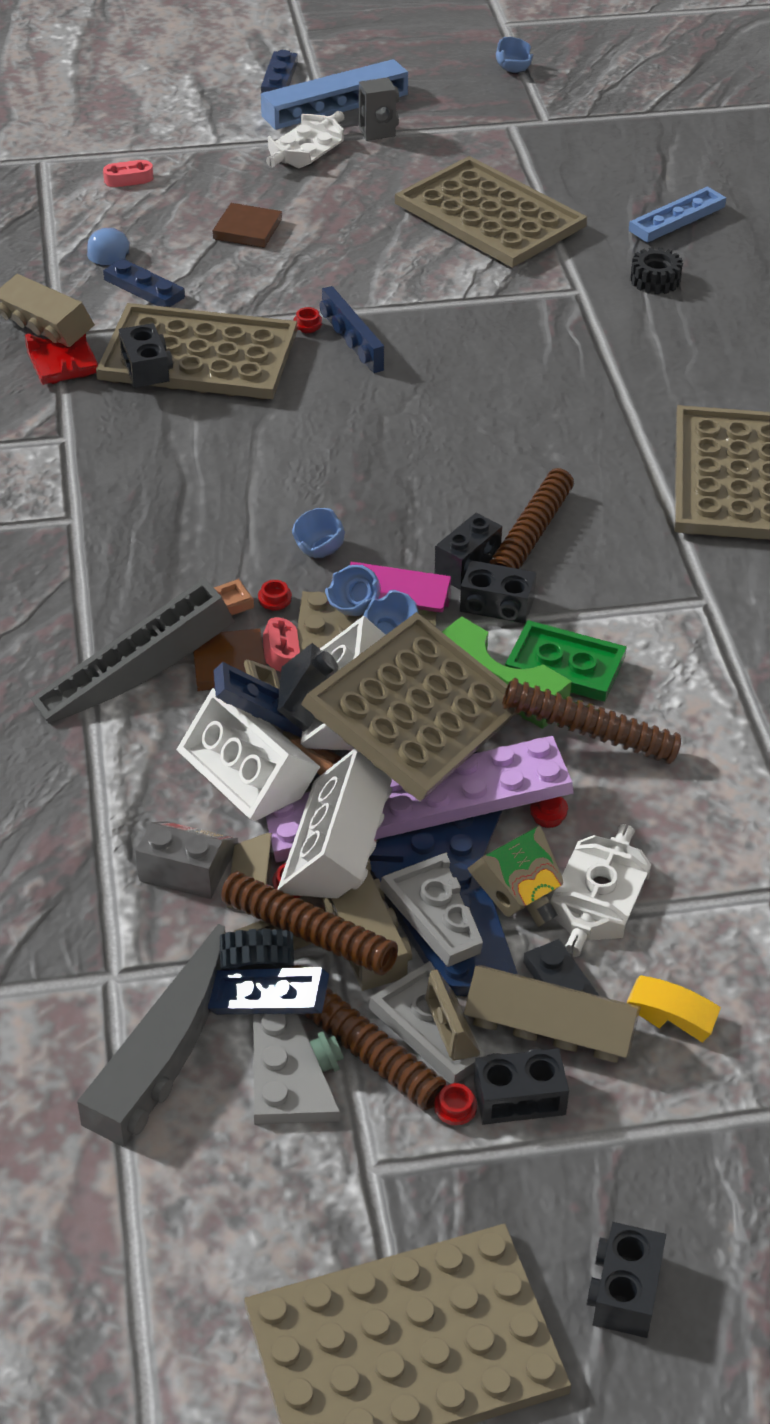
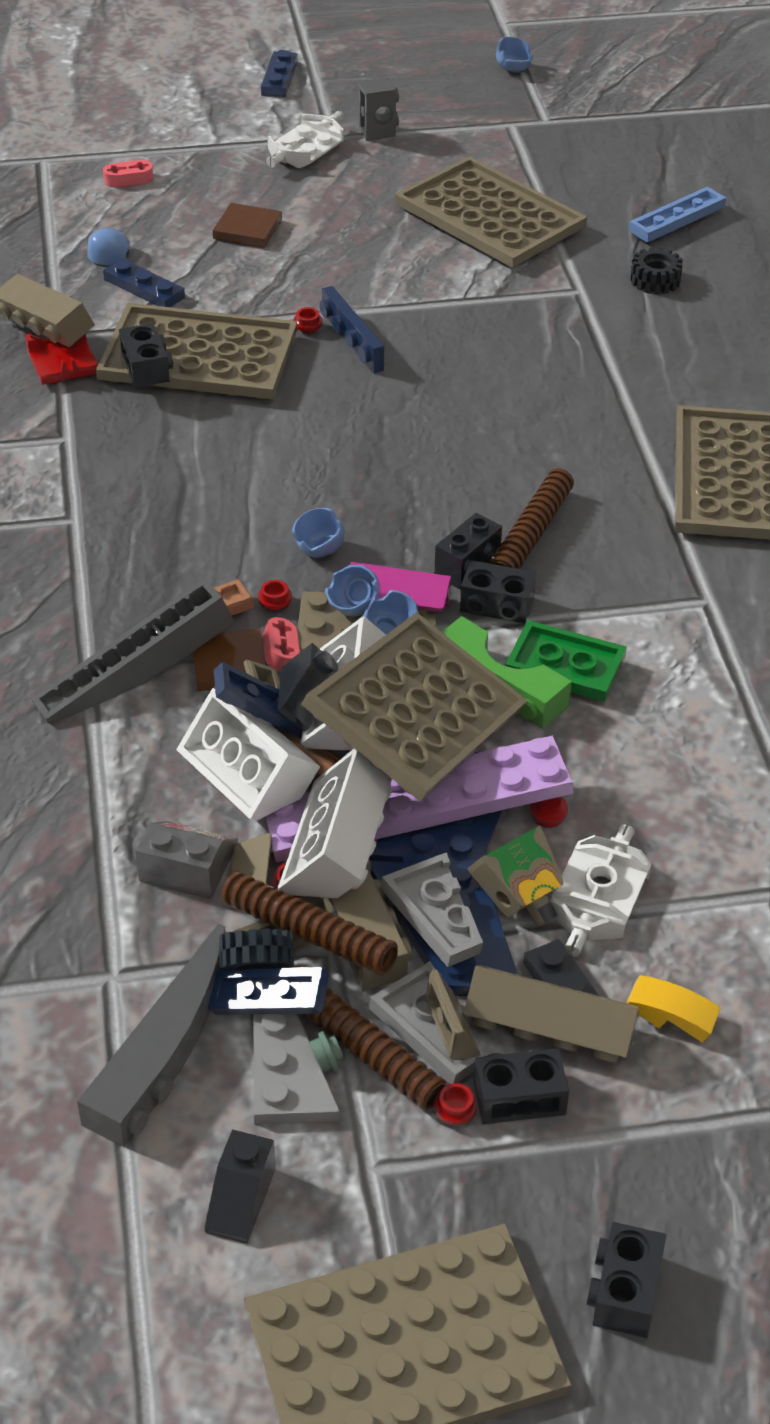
medium blue brick [261,59,408,130] -> none
reddish brown piece [502,678,681,764] -> none
none -> black slope [205,1129,276,1244]

